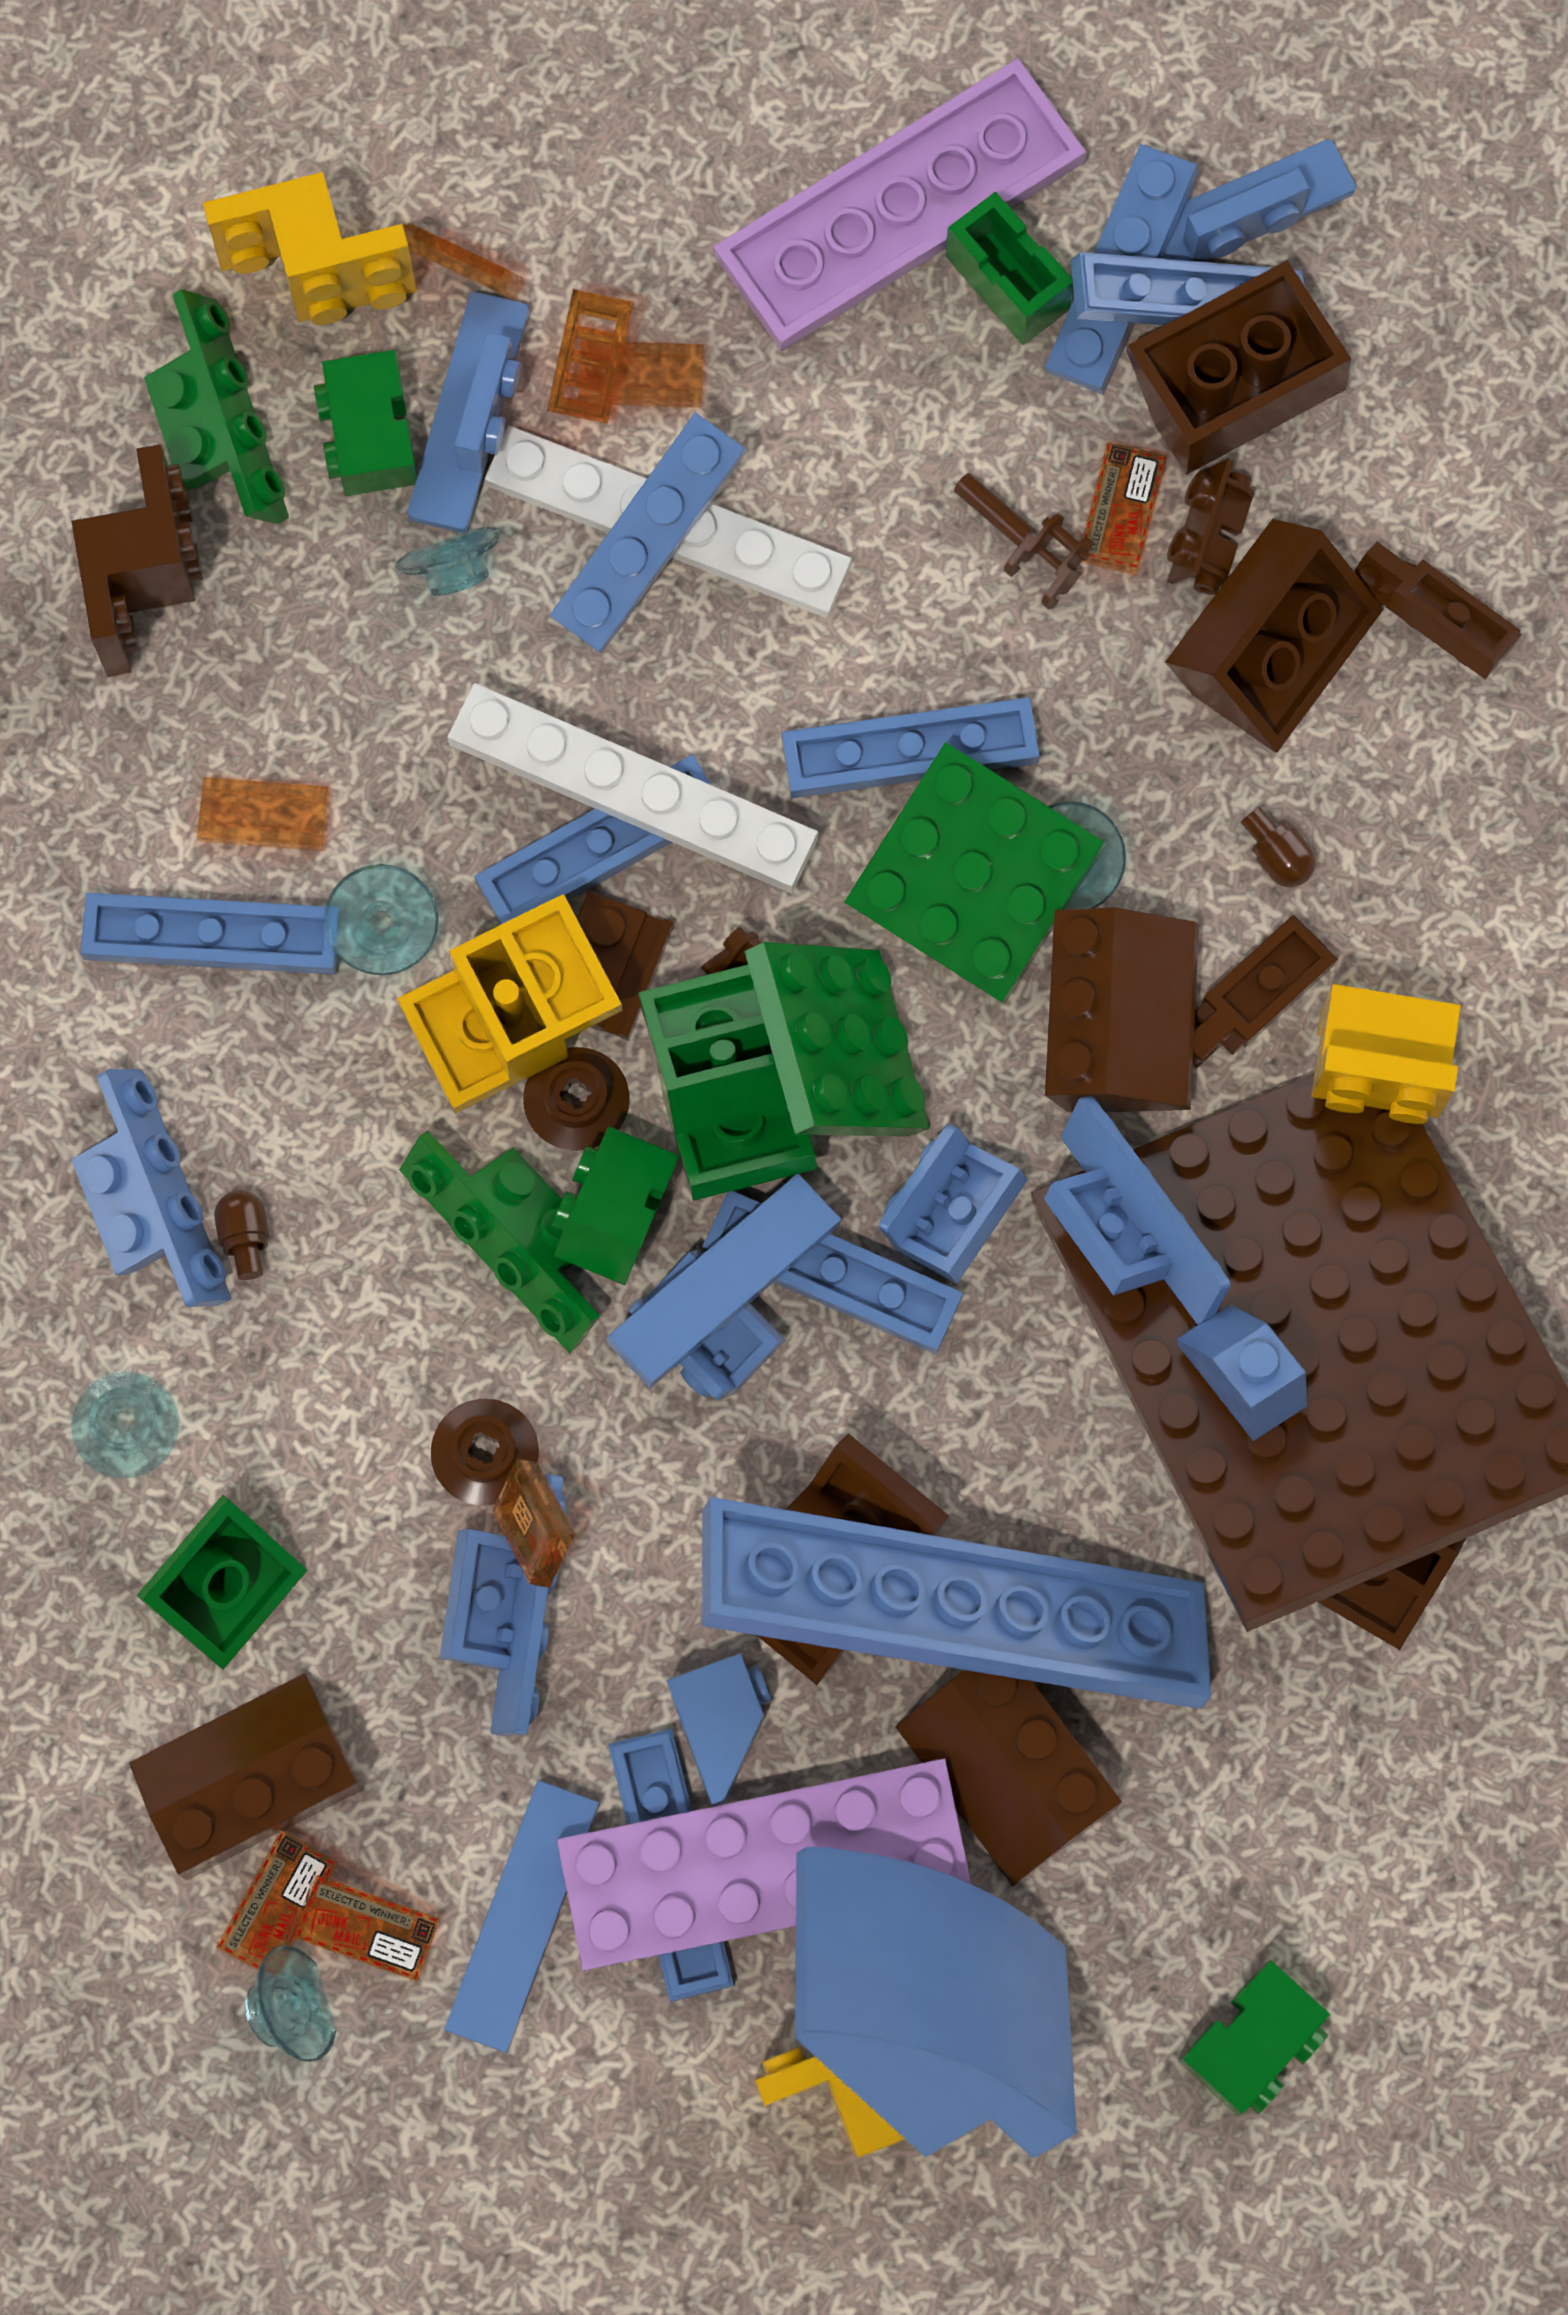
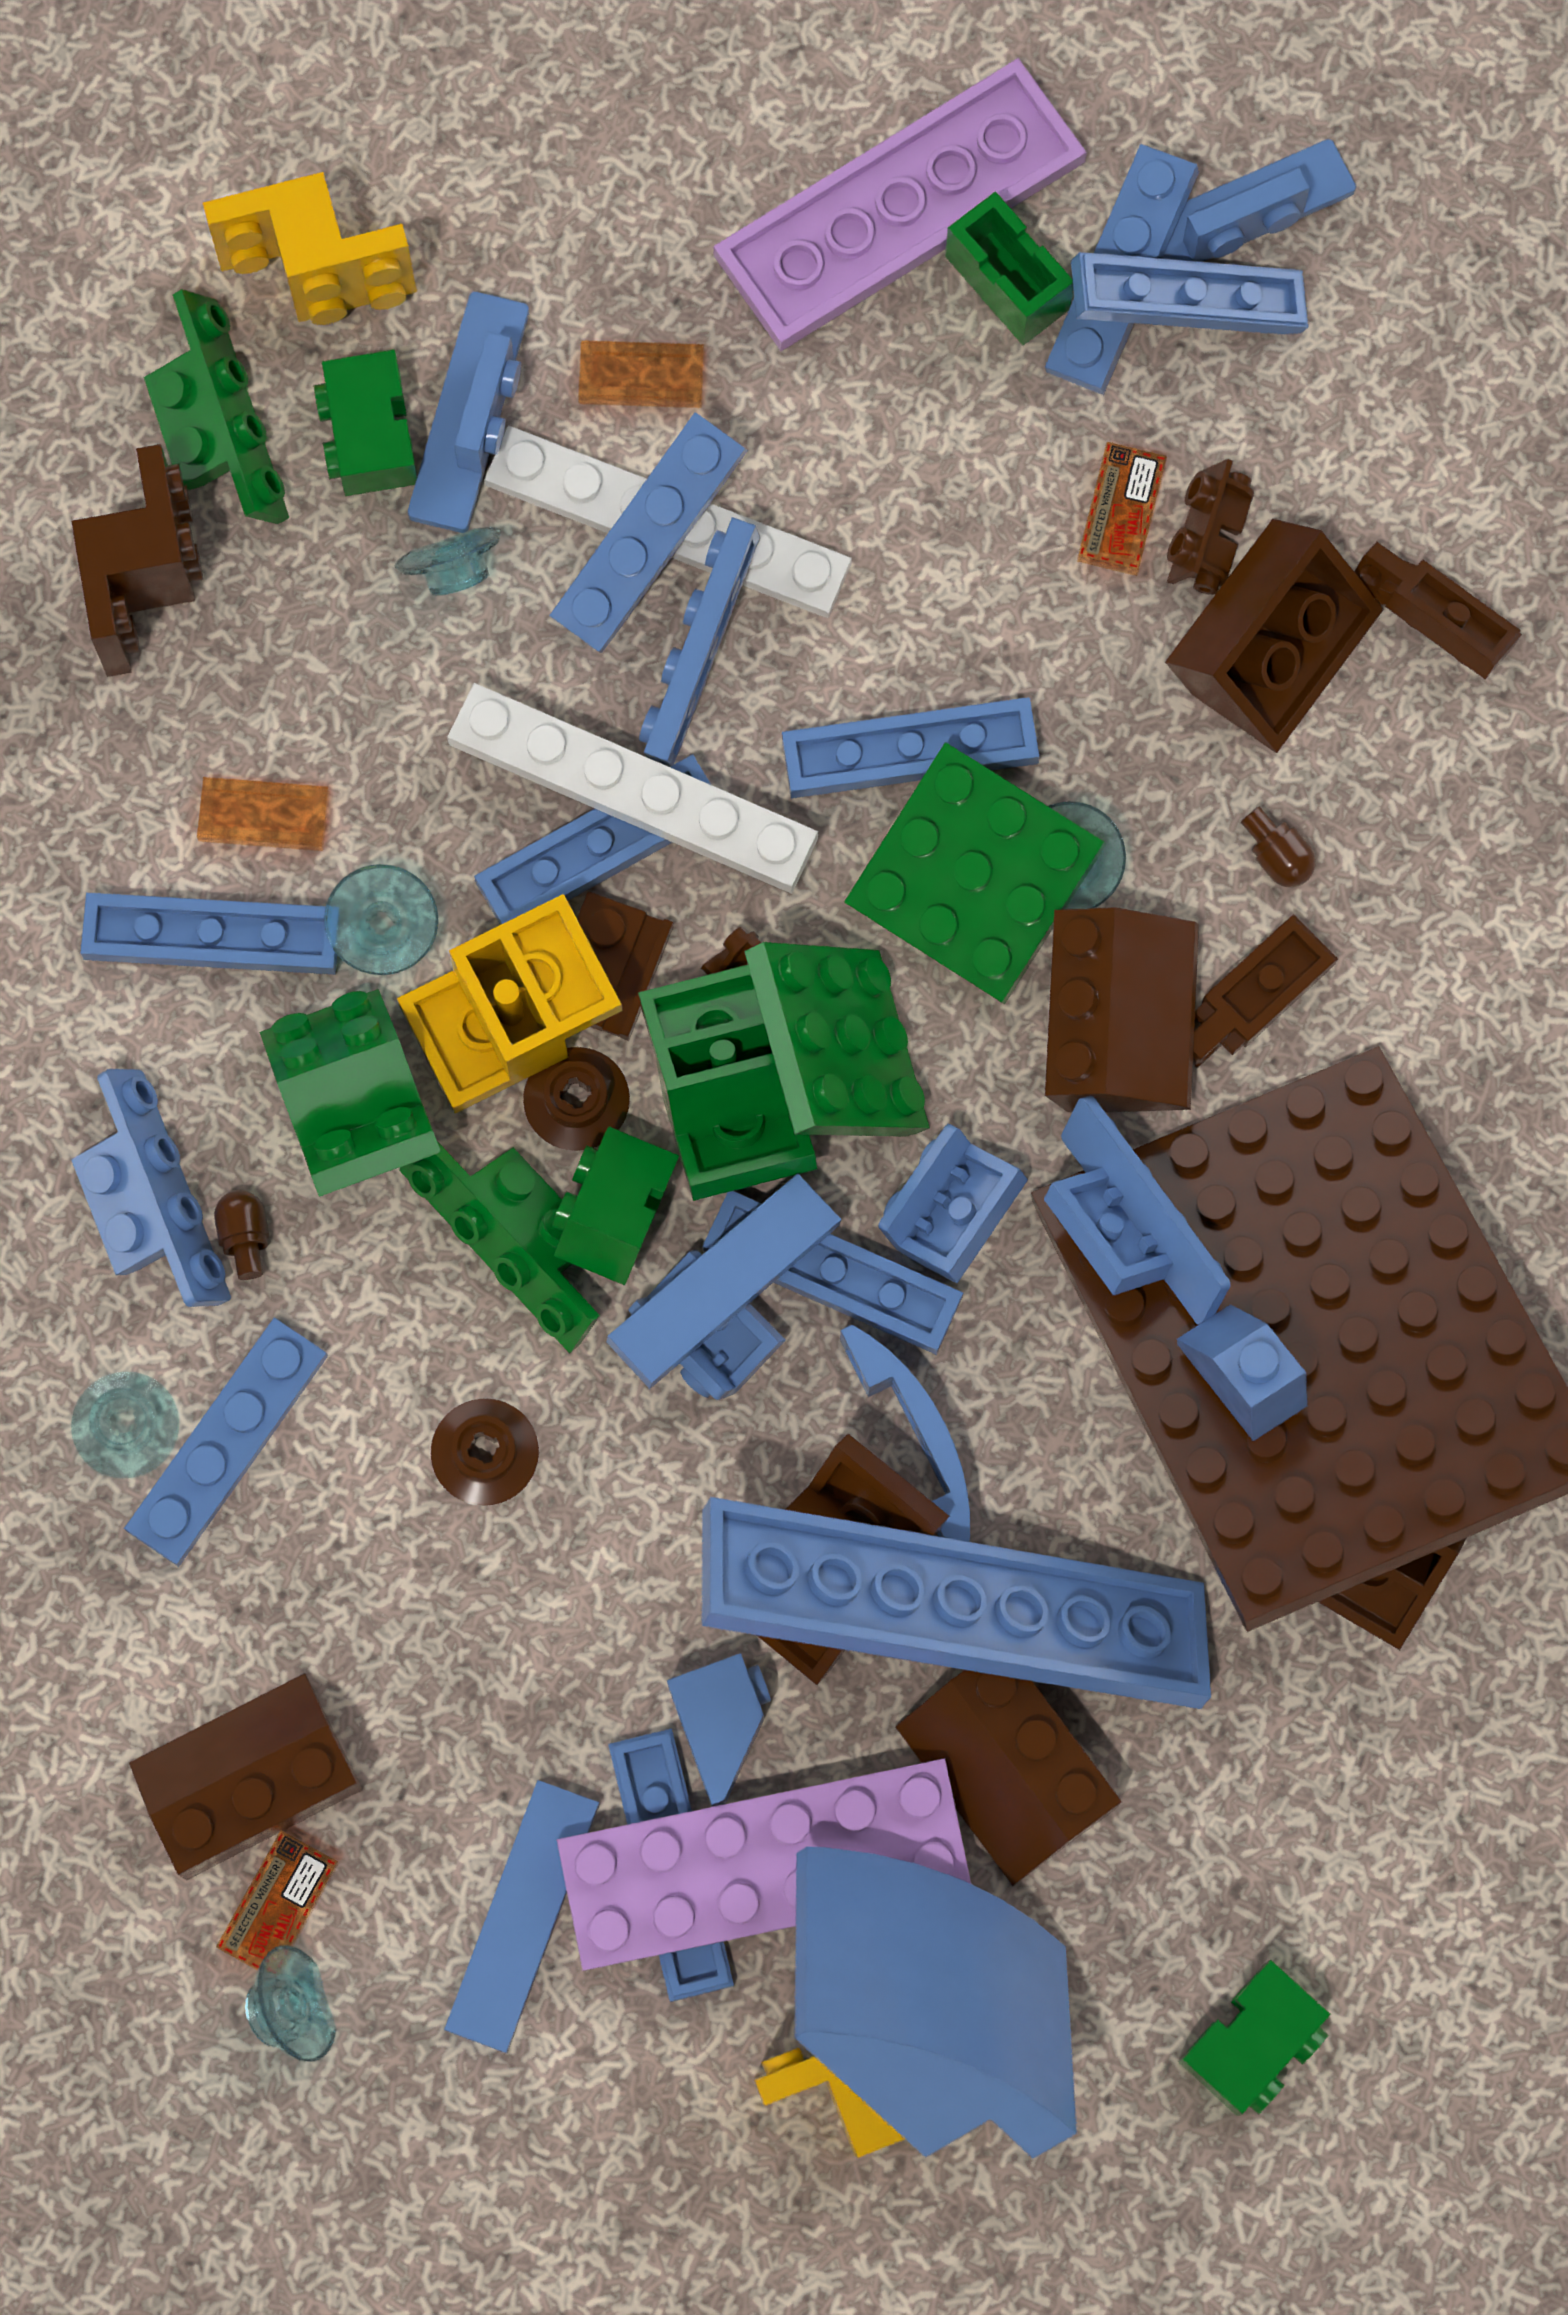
green slope [136,1494,308,1670] -> none
tile [291,1874,440,1982] -> none
clear orange tile [403,223,525,301] -> none
medium blue bracket [439,1474,566,1736] -> none
clear orange tile [492,1459,575,1588] -> none
clear orange slope [547,289,635,425] -> none
reddish brown piece [954,473,1092,610] -> none
reddish brown slope [1126,260,1351,475] -> none
yellow bracket [1311,984,1461,1124] -> none
none -> medium blue plate [124,1317,328,1567]
none -> green bracket [259,989,441,1197]
none -> medium blue plate [639,517,760,767]
none -> medium blue slope [840,1325,970,1542]

